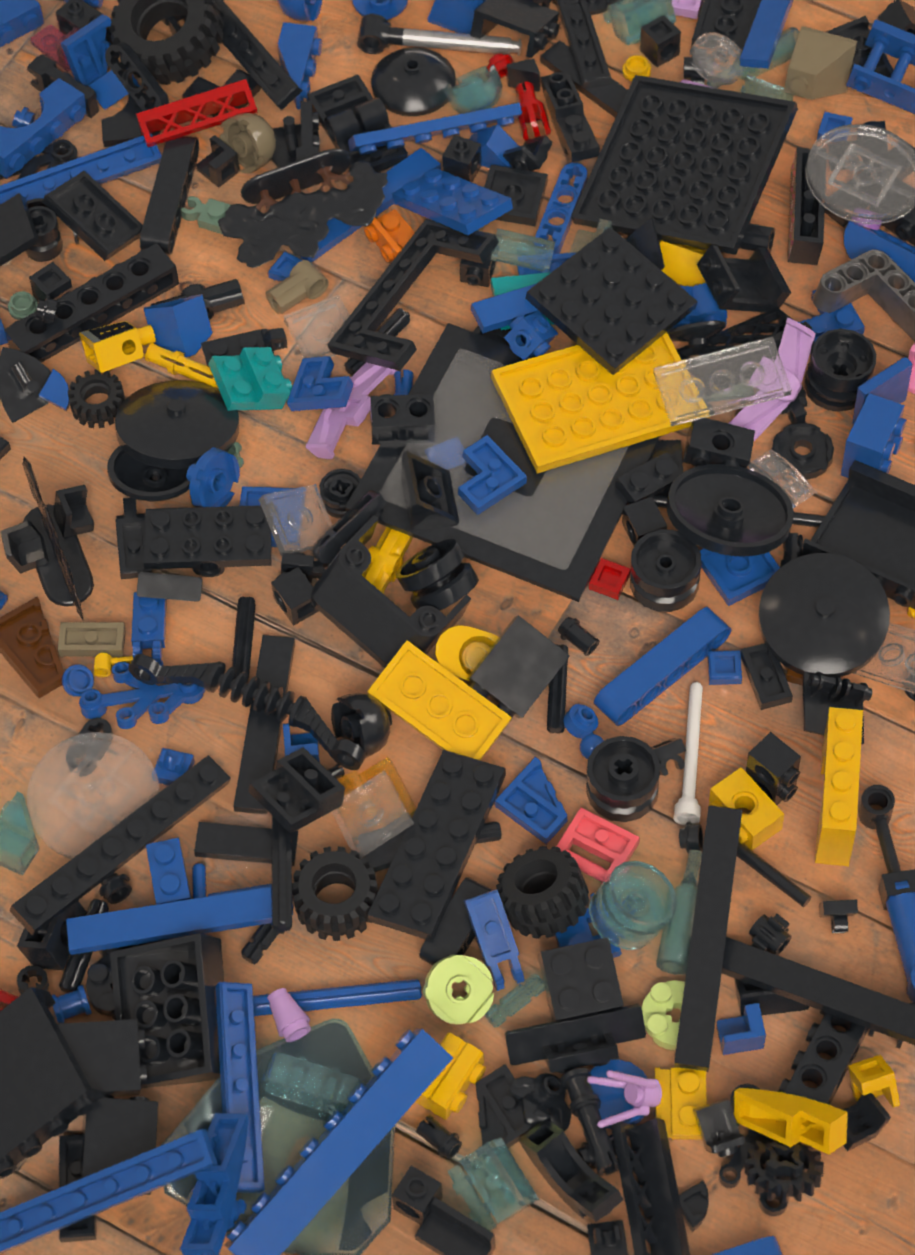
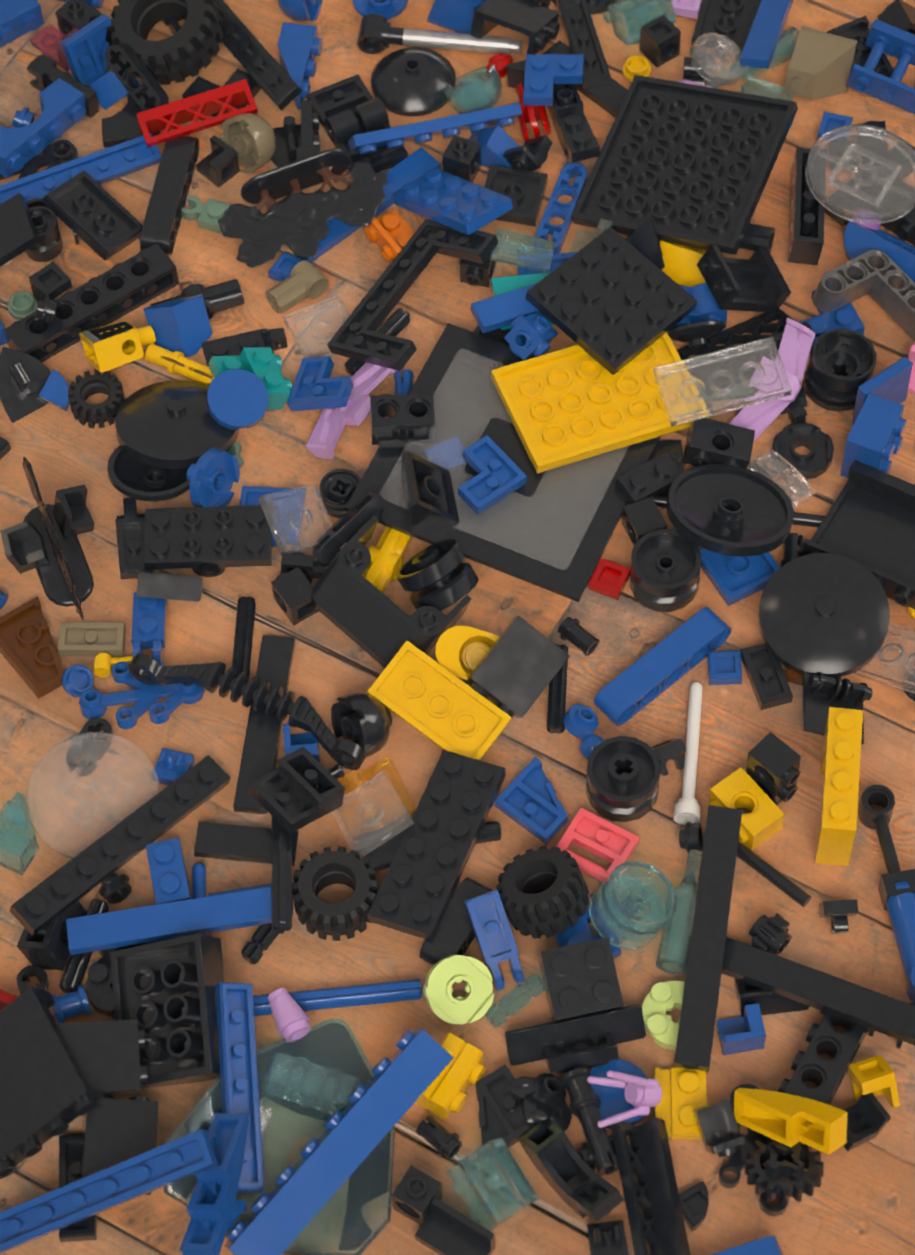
none -> blue tile [206,369,268,430]
none -> blue plate [523,54,584,106]

